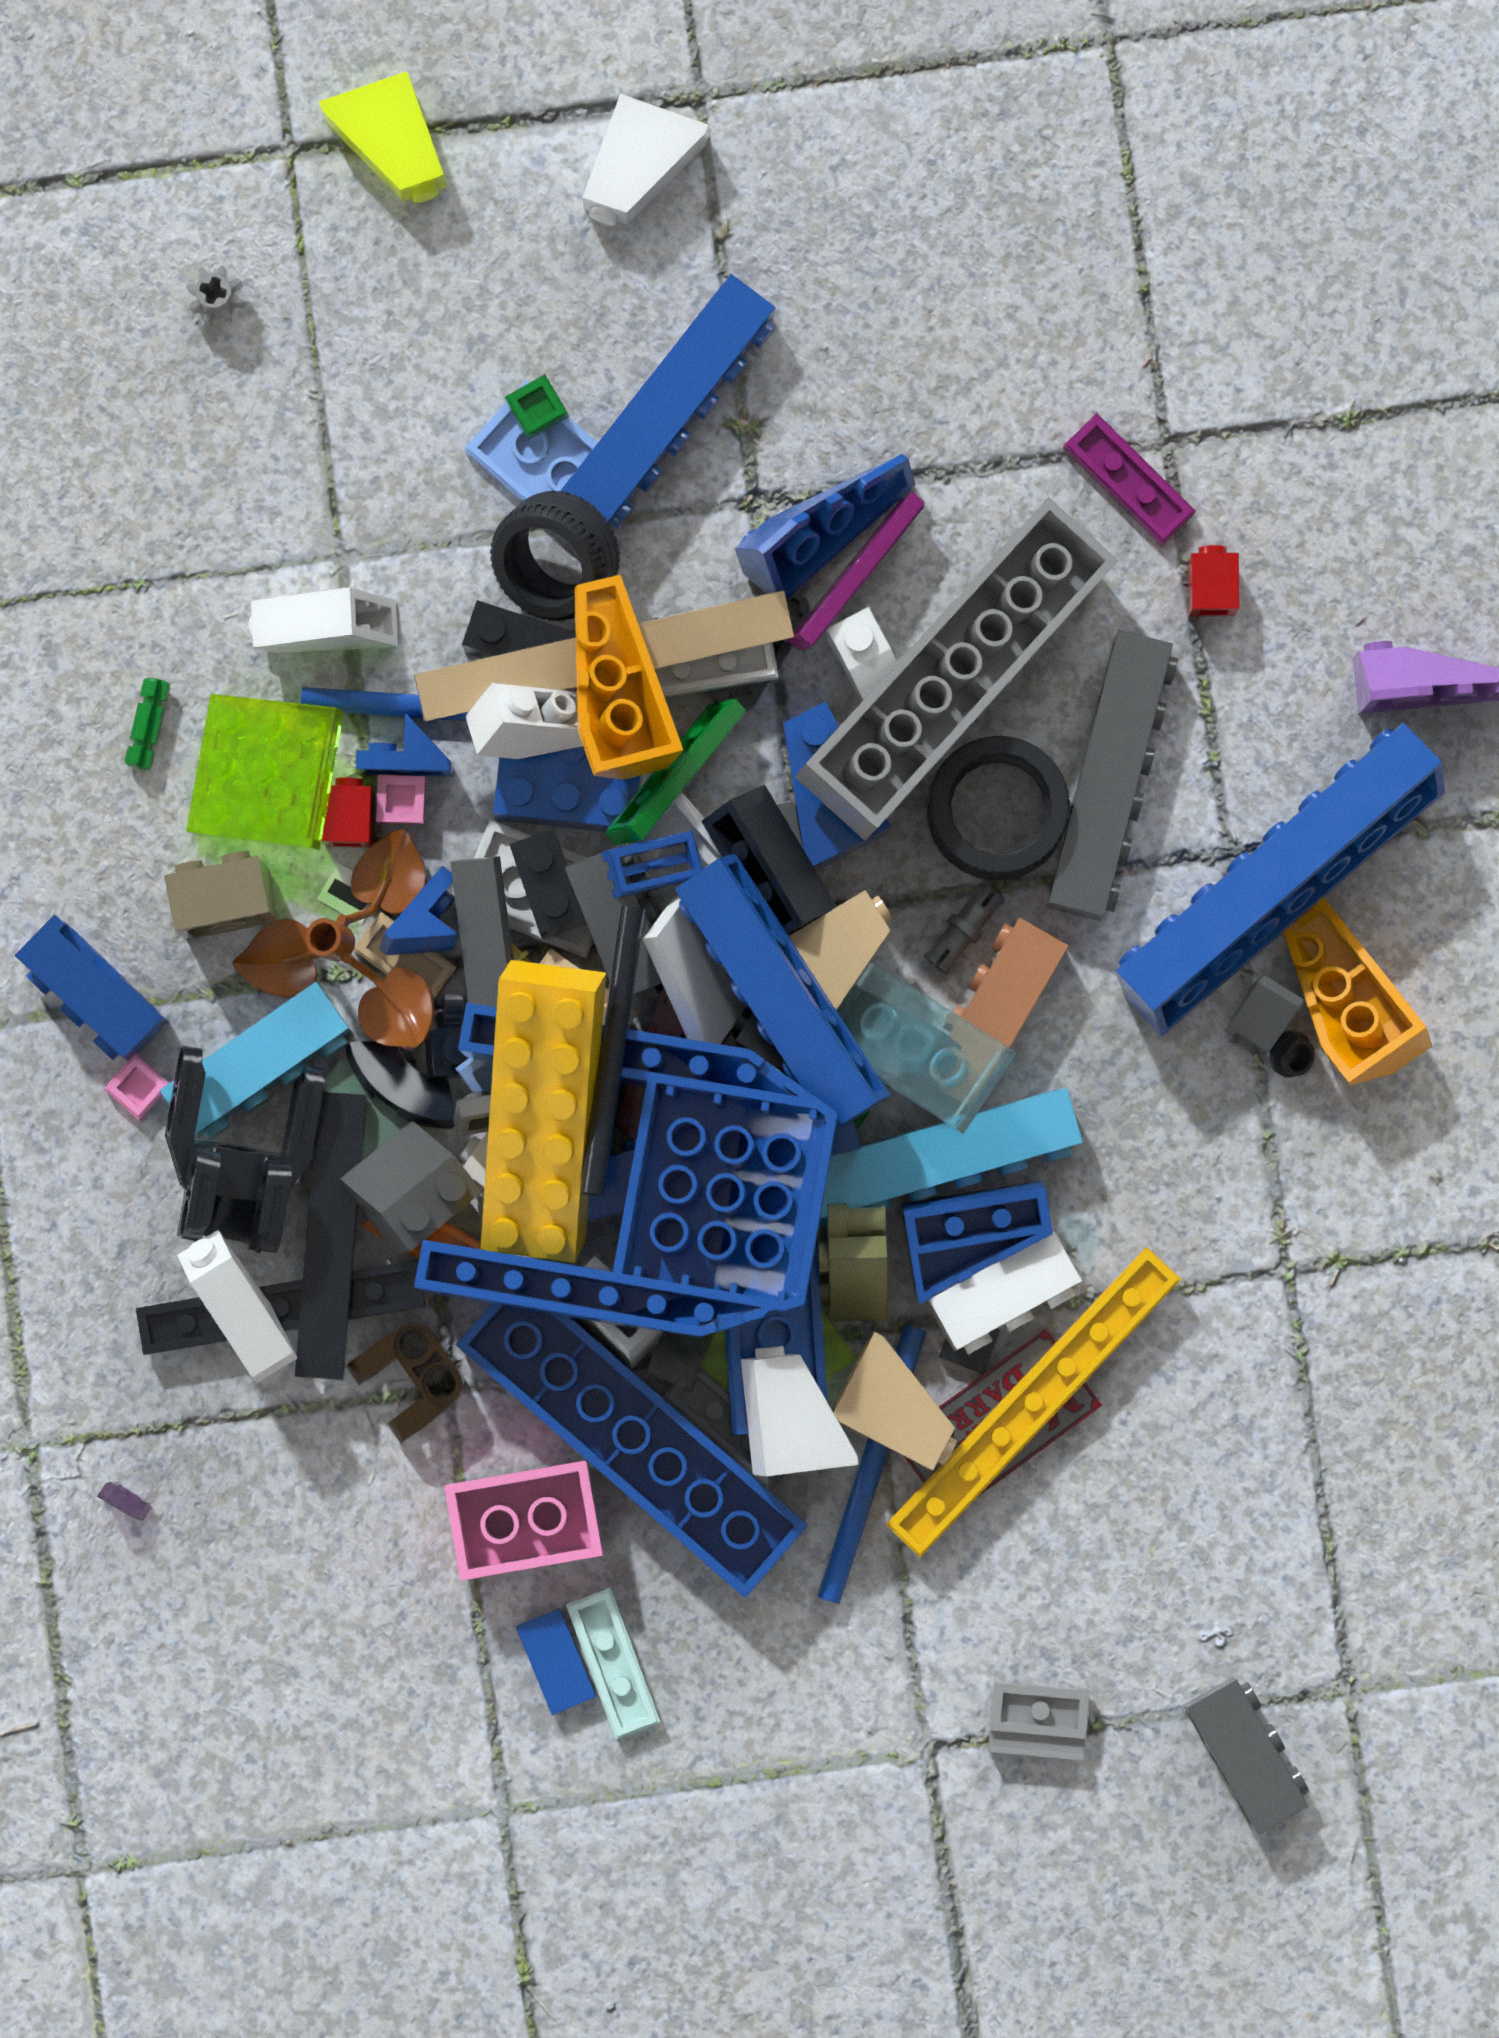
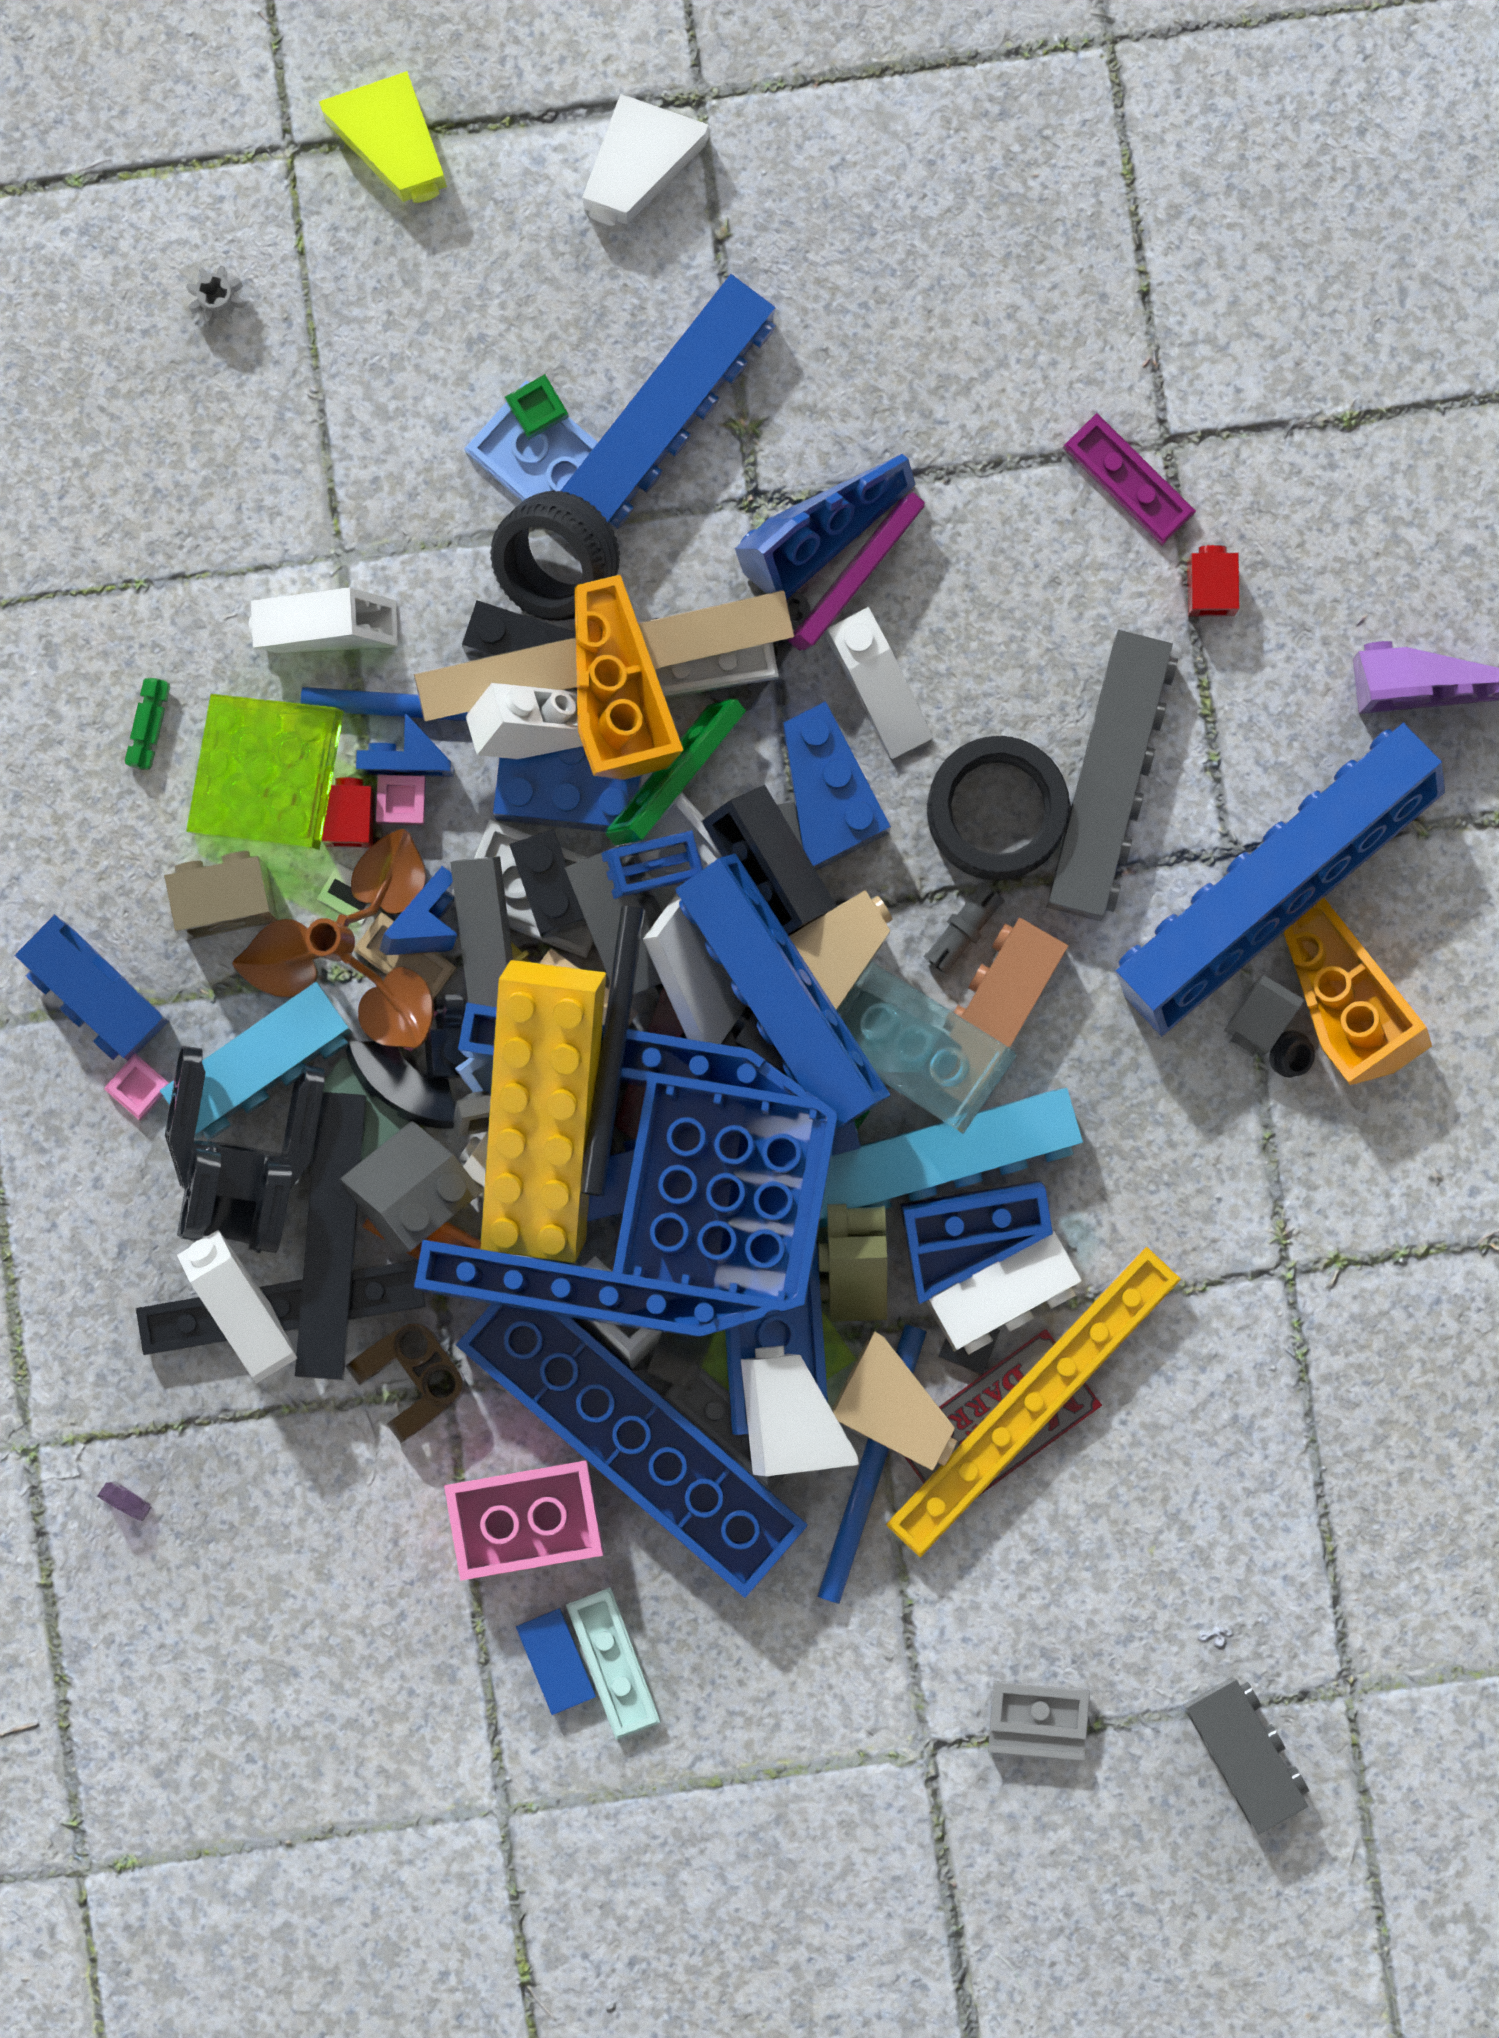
light grey brick [795,497,1119,841] -> none

